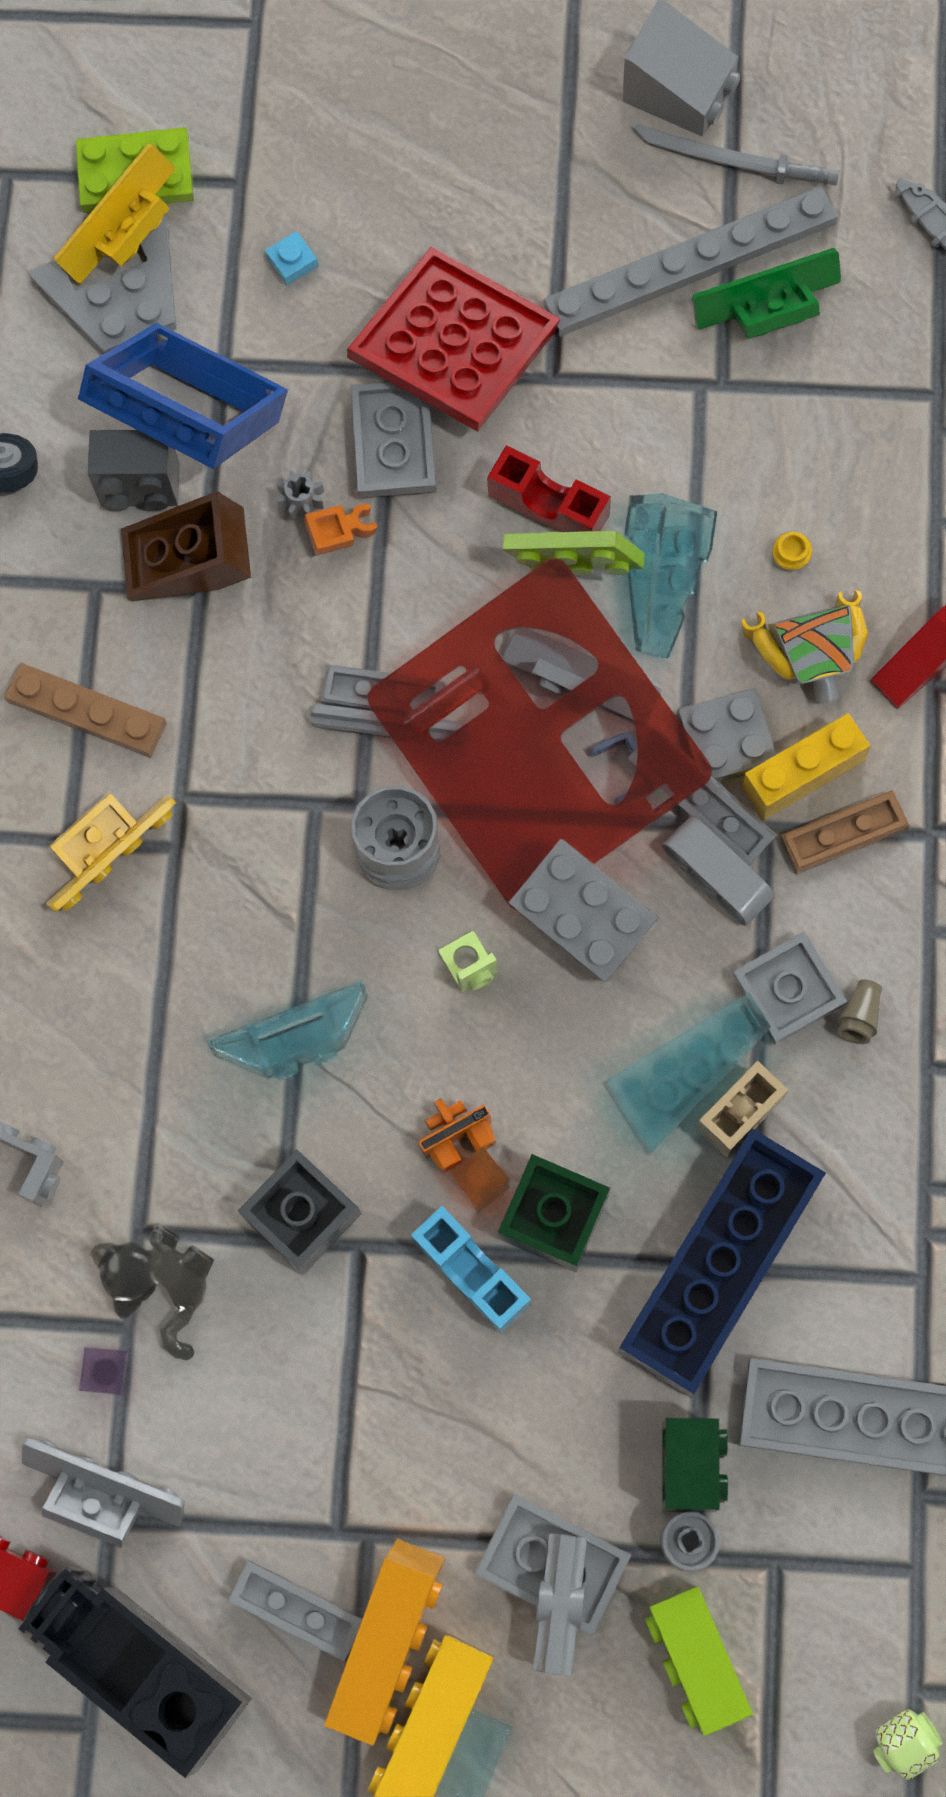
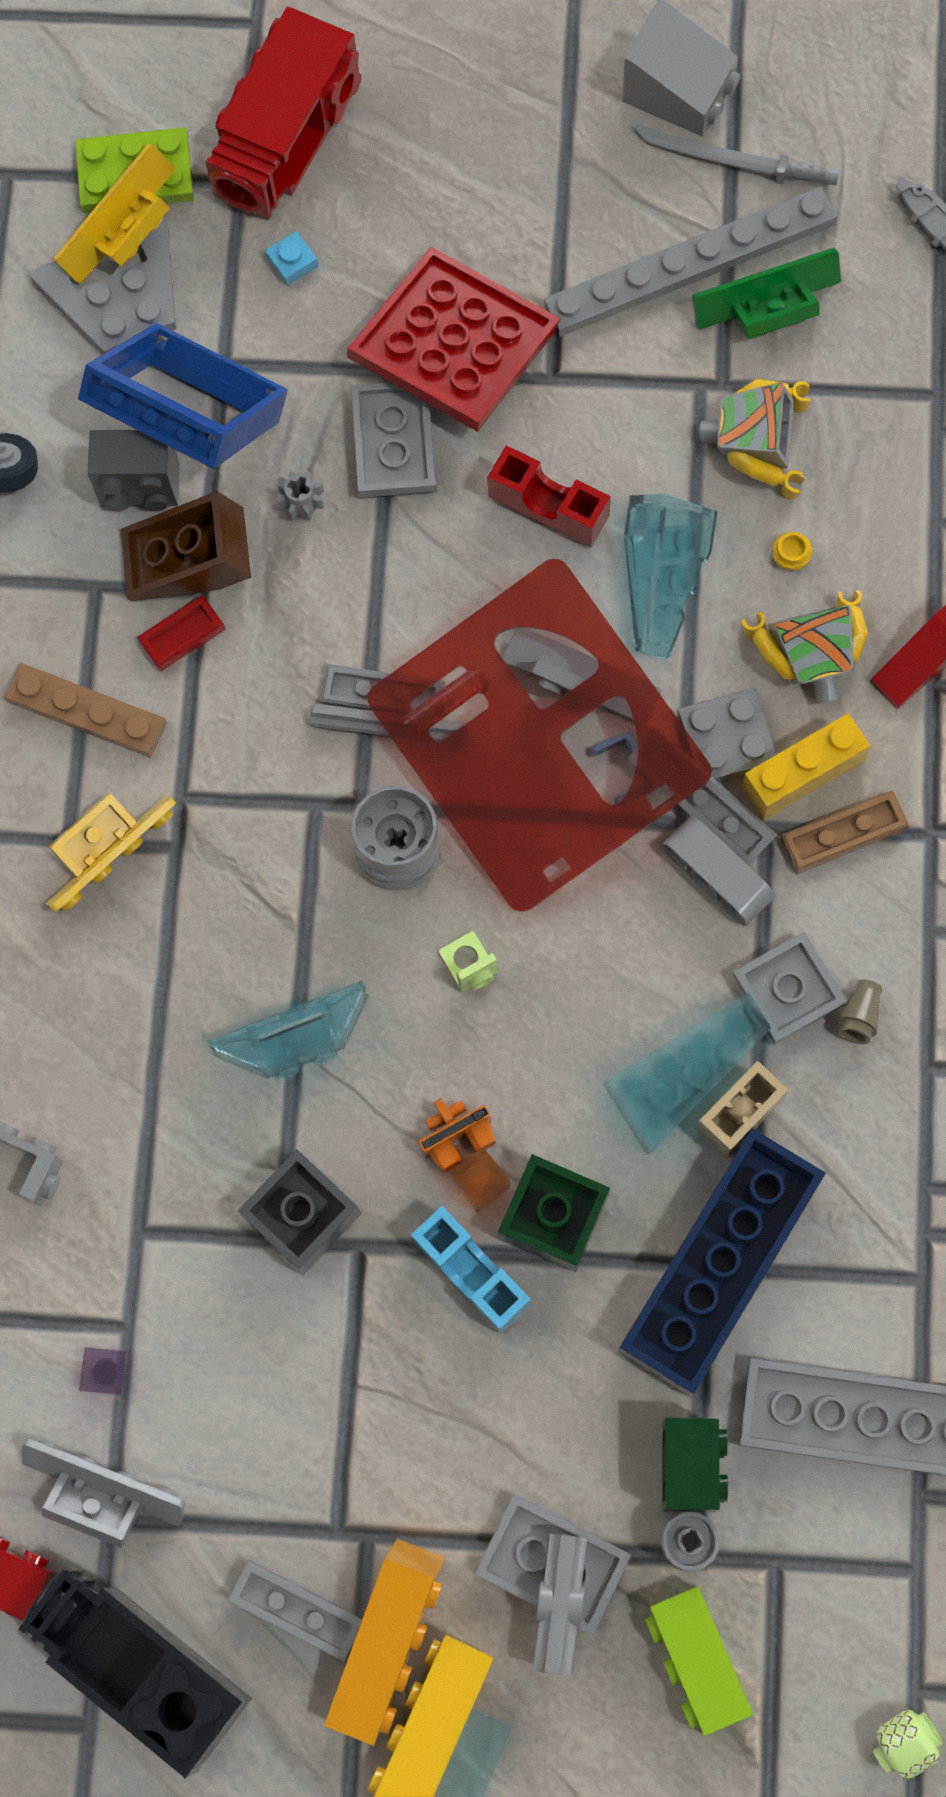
clear smoke animal [90,1223,215,1361] -> none
orange plate [303,504,378,555] -> none
lime plate [503,531,645,576] -> none
light grey brick [509,839,660,982] -> none
none -> red tile [137,594,226,672]
none -> red piece [205,6,362,219]
none -> torso [699,379,811,499]

